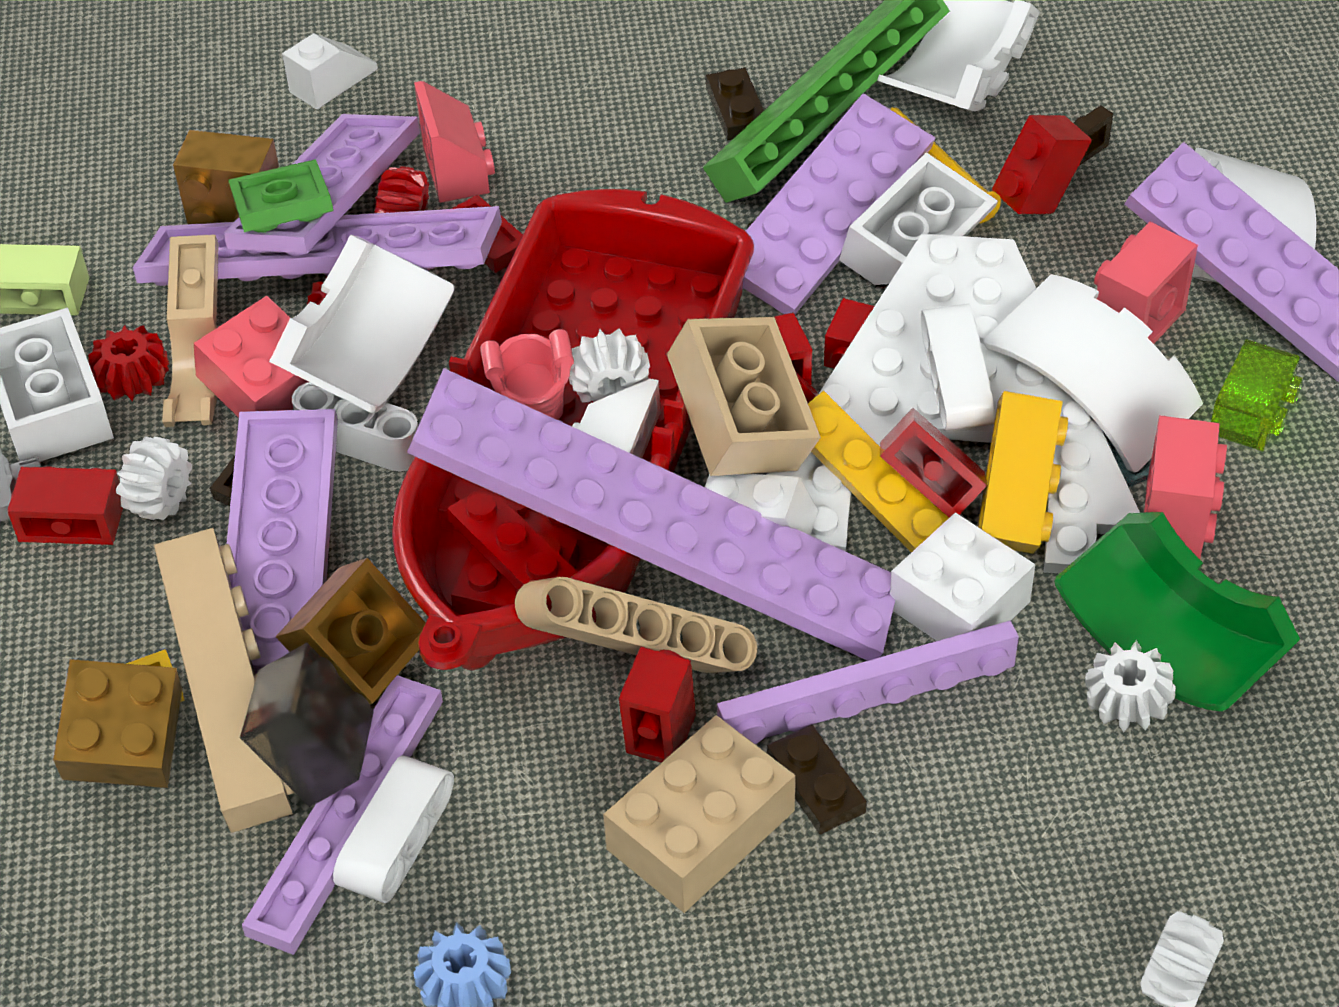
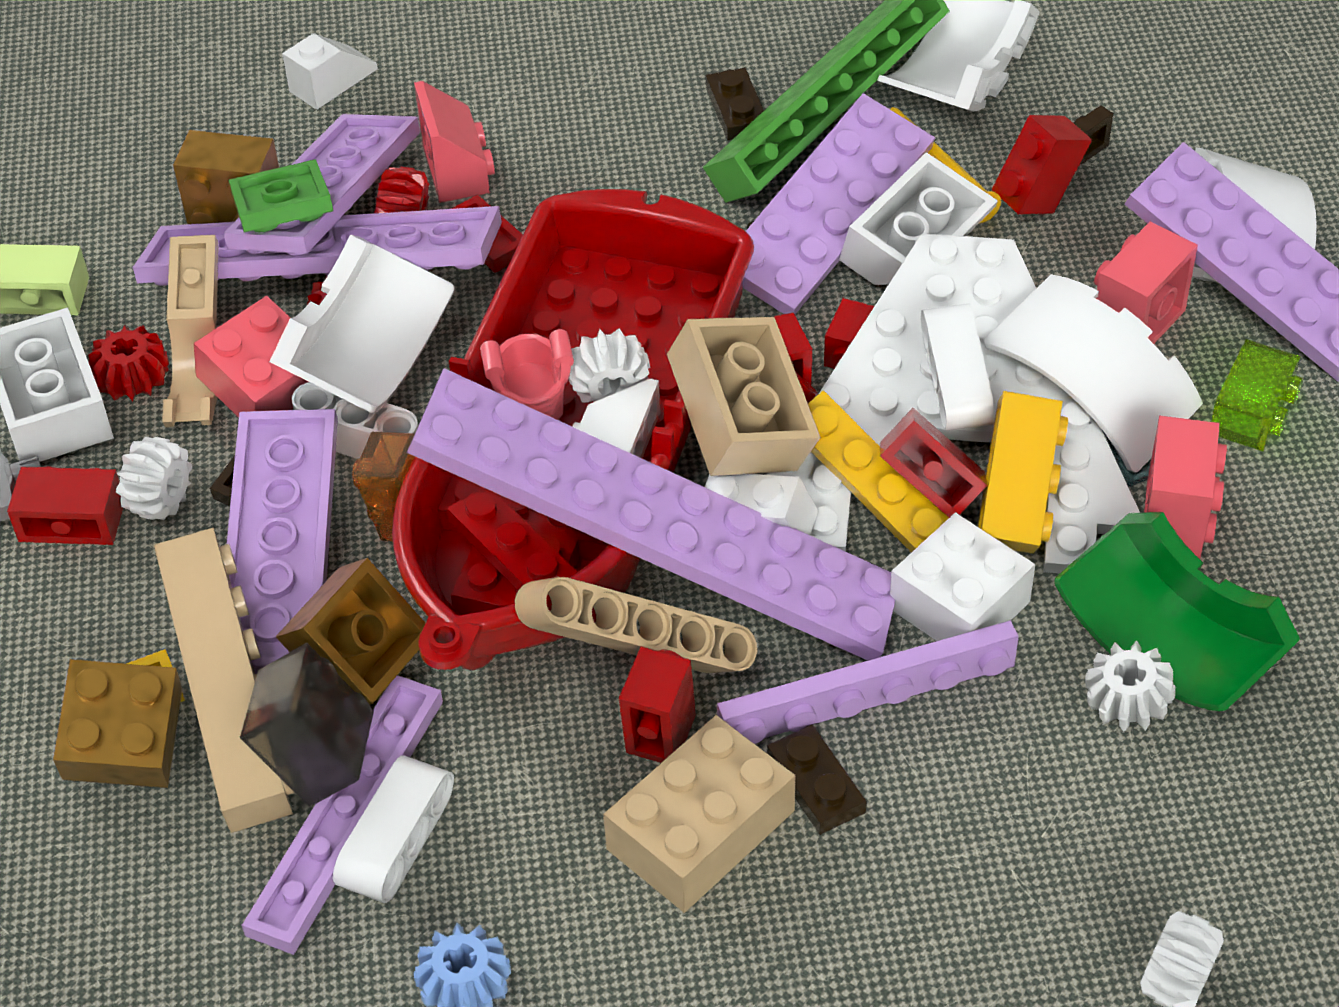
none -> clear orange brick [352,432,415,542]

